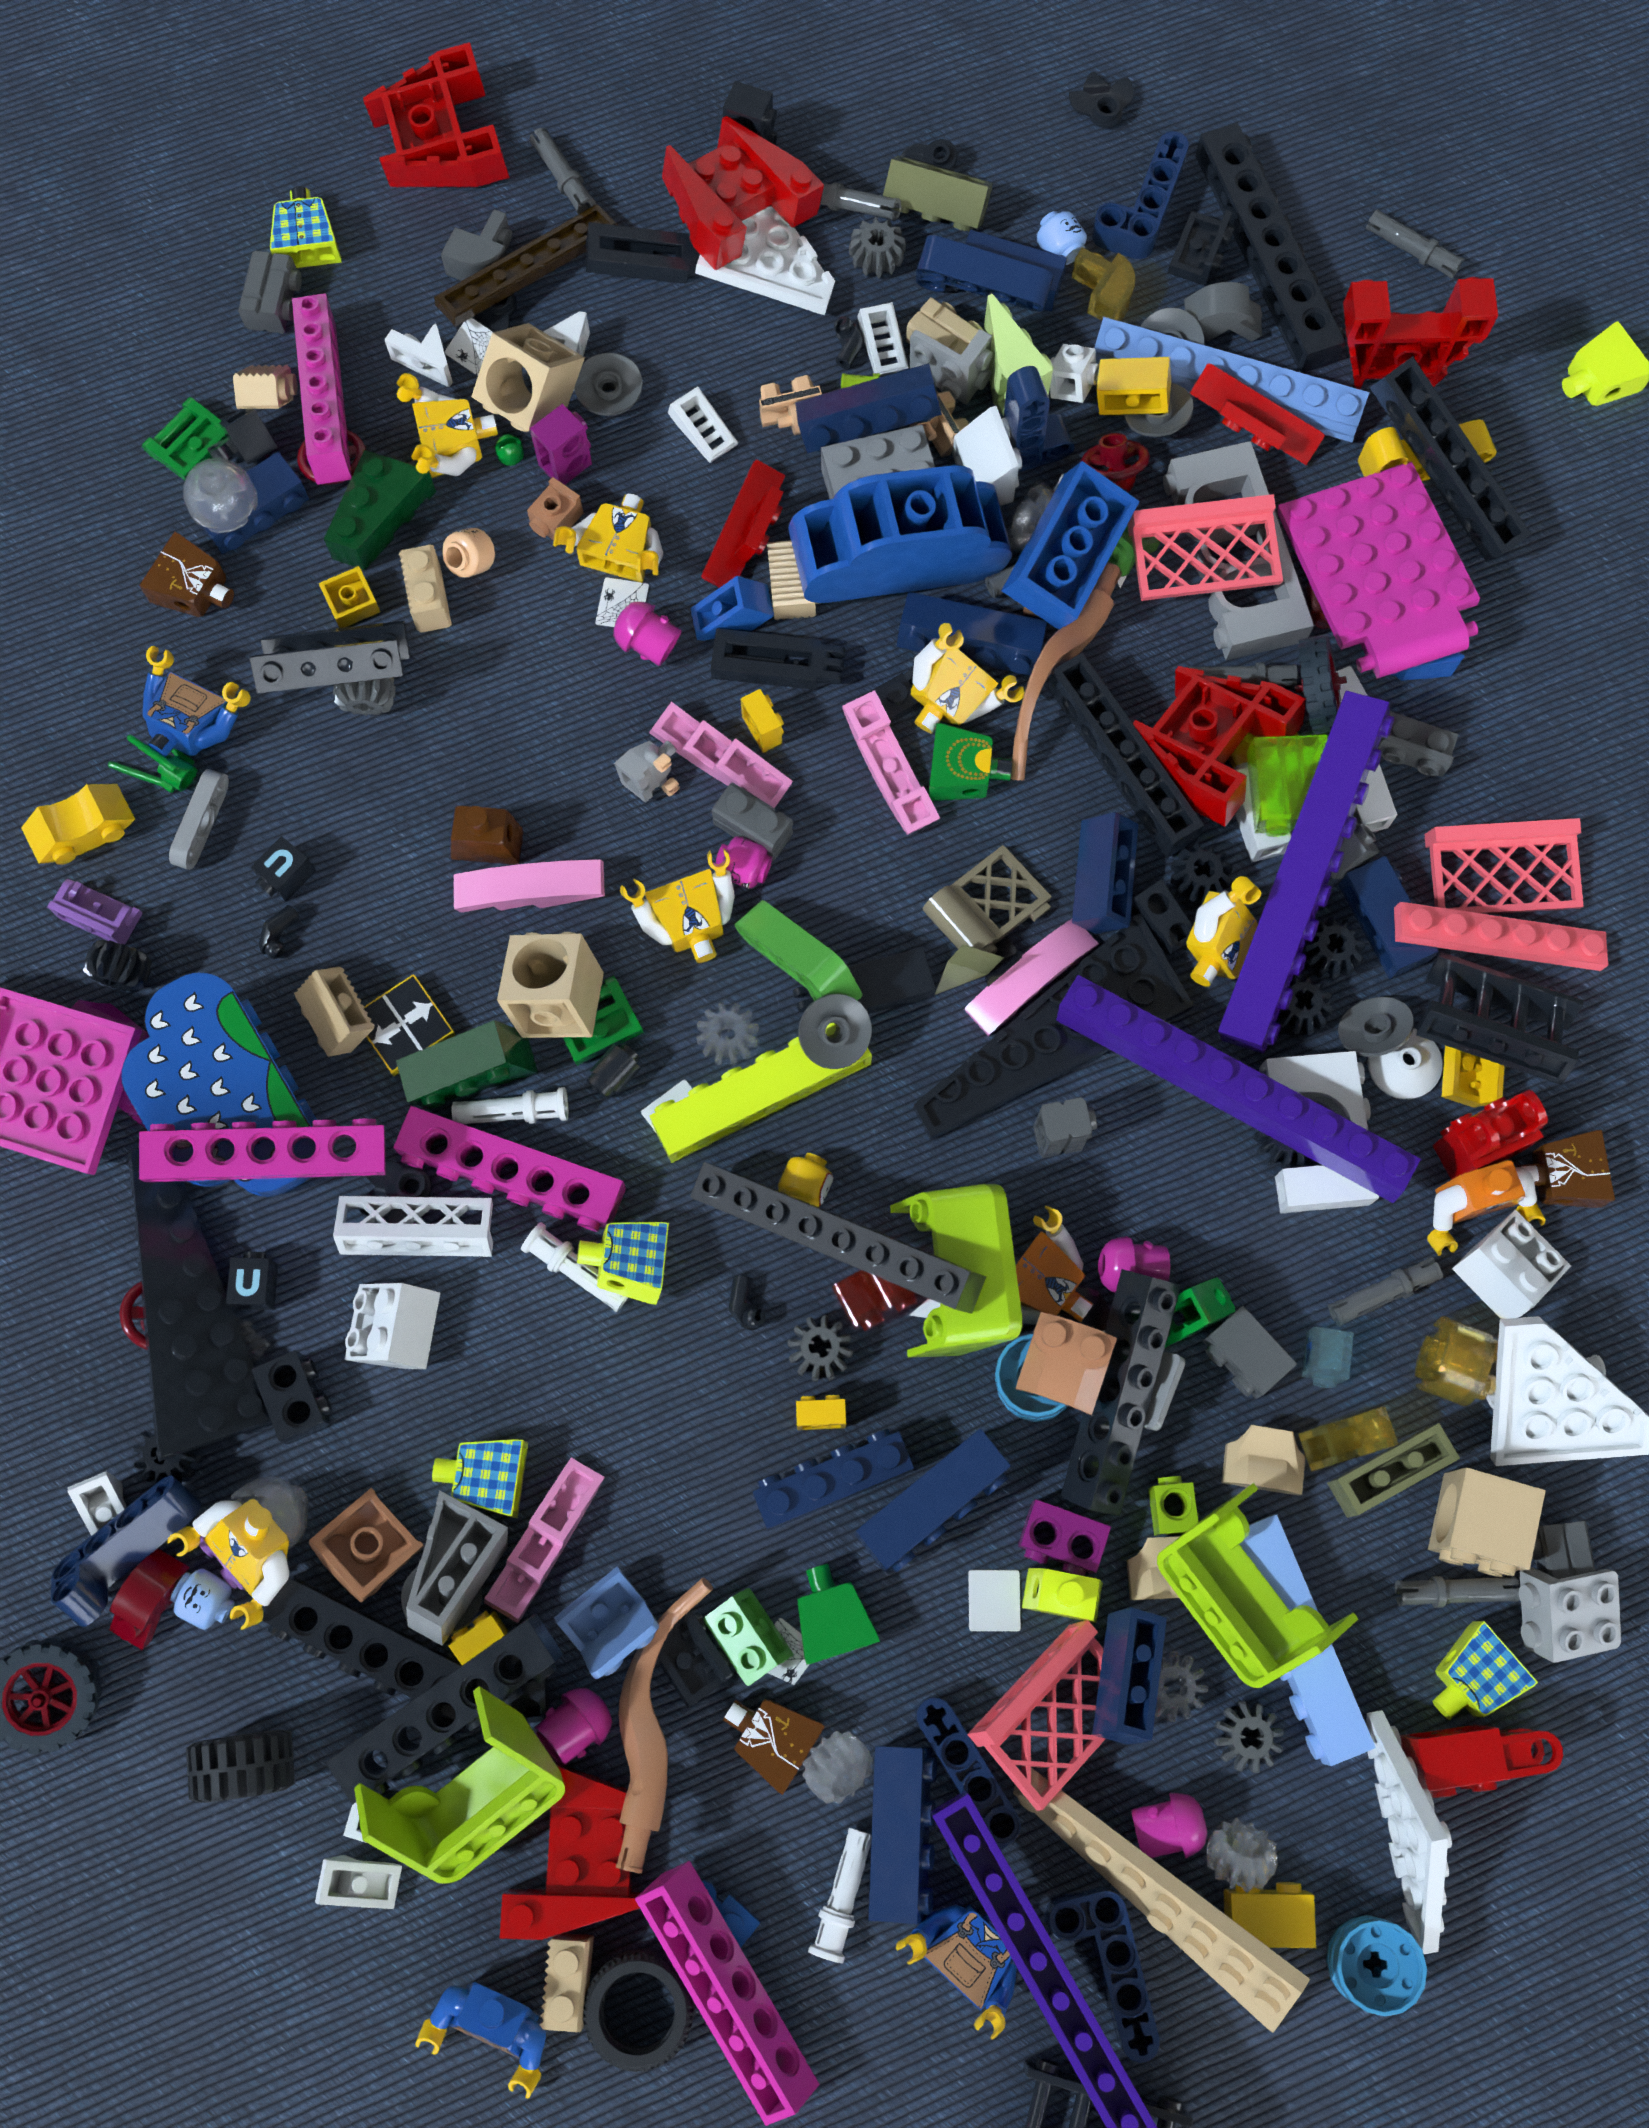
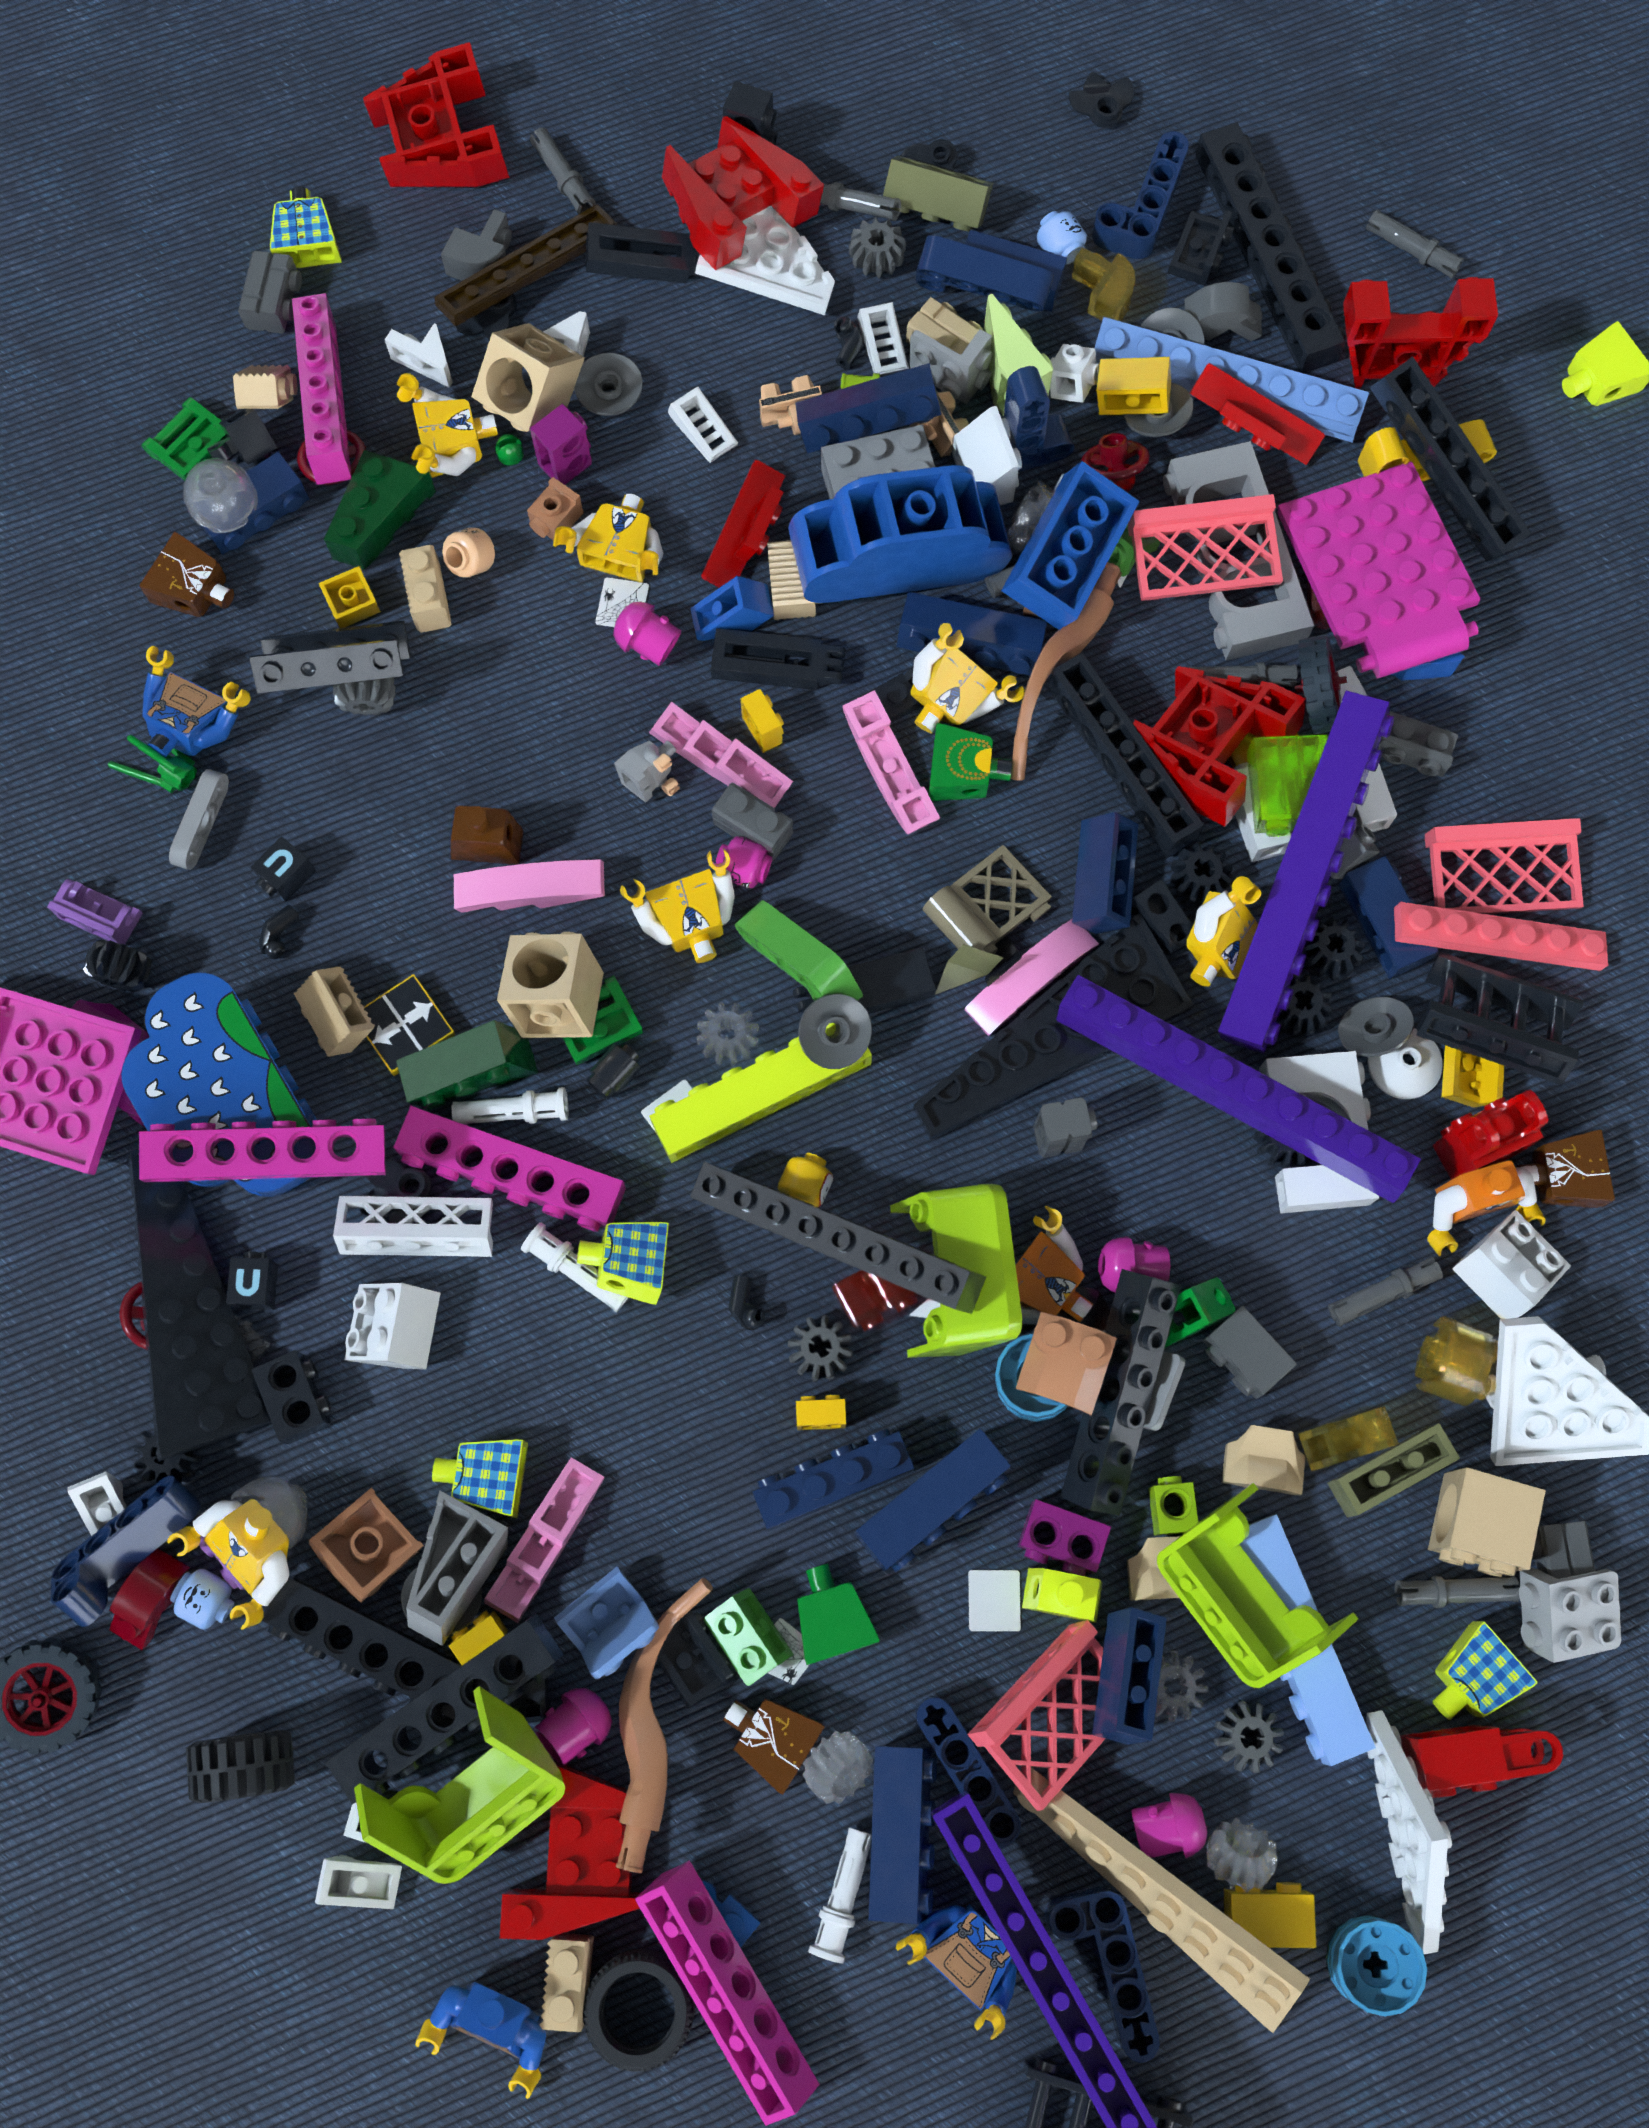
yellow brick [21,784,135,865] -> none
white sticker [445,318,493,376] -> none
clear light blue brick [1302,1327,1354,1388] -> none

